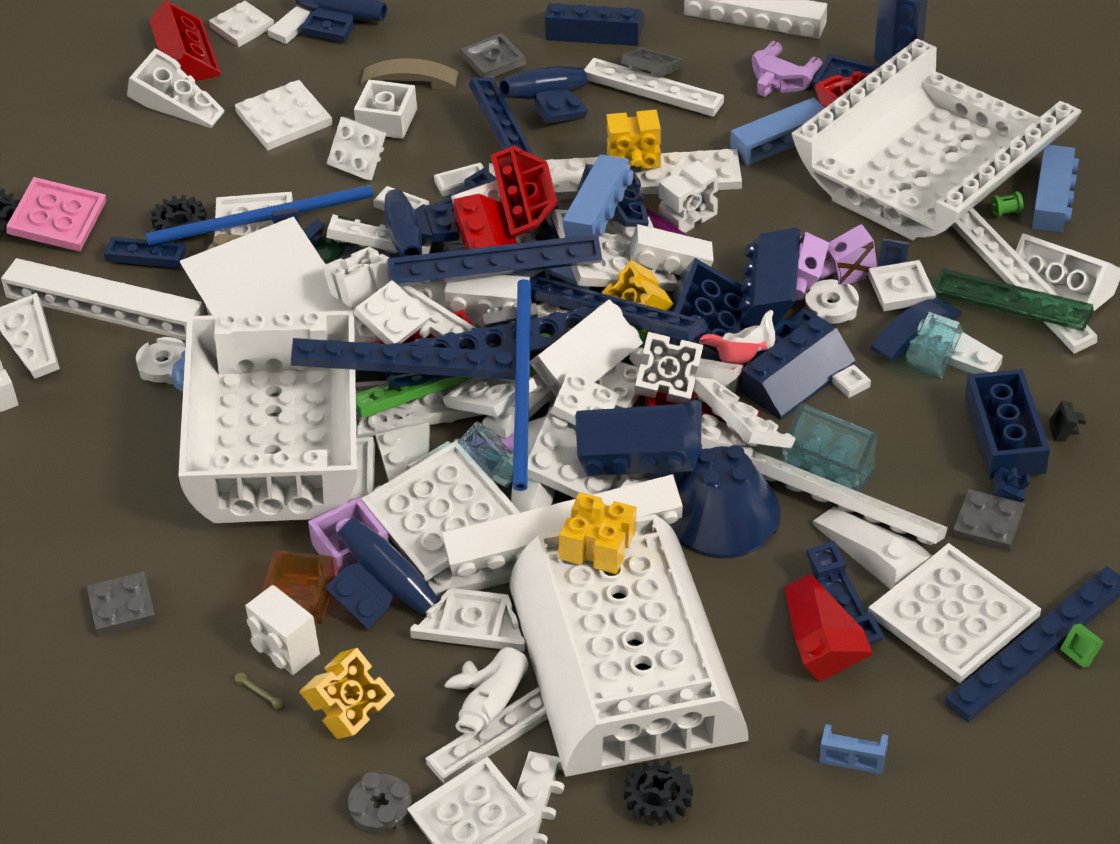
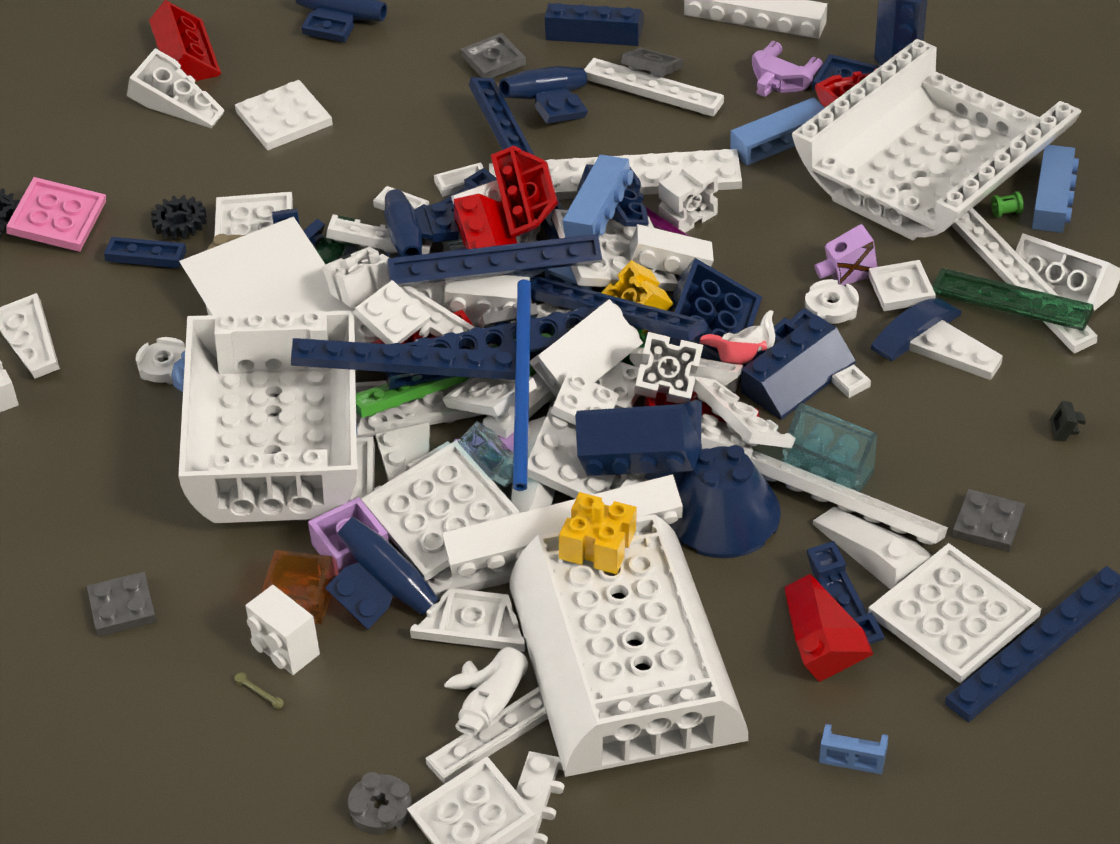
white brick [1,258,205,340] -> none
blue piece [146,185,374,246] -> none
white plate [209,1,274,47] -> none
white tile [267,6,310,44] -> none
yellow brick [299,648,395,739] -> none
white plate [327,117,386,180] -> none
white brick [354,80,417,139] -> none
dark tan slope [361,58,458,90] -> none
yellow brick [606,110,661,170] -> none
black gear [623,759,693,826] -> none
dark blue slope [739,228,800,327] -> none
lavender torso [796,232,829,300] -> none
dark blue tile [878,238,909,266] -> none
clear light blue brick [906,312,963,380] -> none
dark blue brick [965,369,1050,479] -> none
dark blue tile [994,467,1029,503] -> none
bright green tile [1060,623,1103,668] -> none

